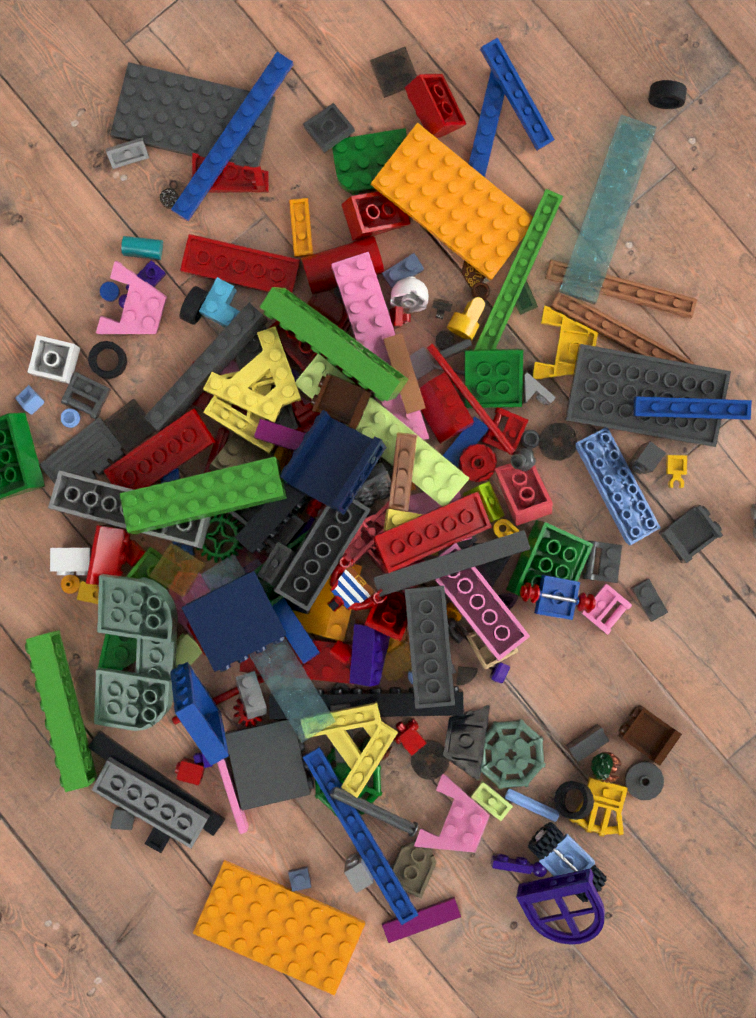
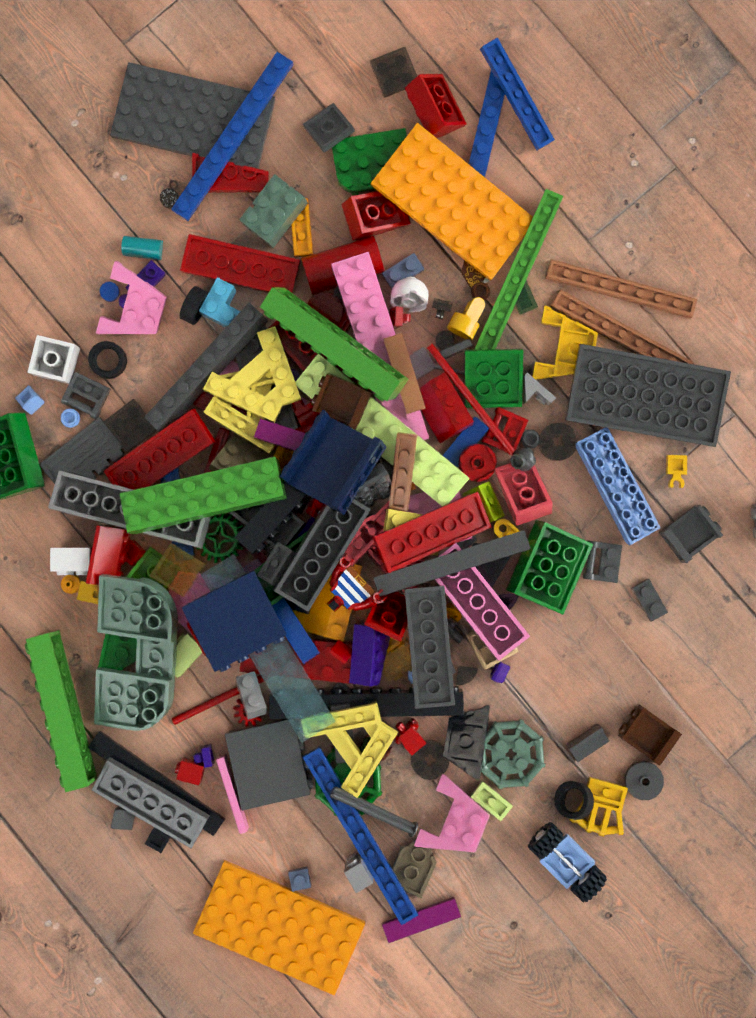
light grey plate [106,138,149,169] -> none
blue window [170,662,229,765] -> none
red plate [251,166,266,192] -> none
dark purple plate [491,854,548,877] -> none
light blue axle [505,789,559,822] -> none
dark purple window [516,868,605,945] -> none
blue plate [520,575,596,620] -> none
clear light blue plate [559,115,657,305] -> none
bright pink plate [581,583,632,635] -> none
dark green piece [591,752,621,783] -> none
dark grey brick [629,441,666,474] -> none
blue plate [633,397,752,420] -> none
black tyre [648,80,687,109] -> none
none -> sand green piece [239,174,308,248]

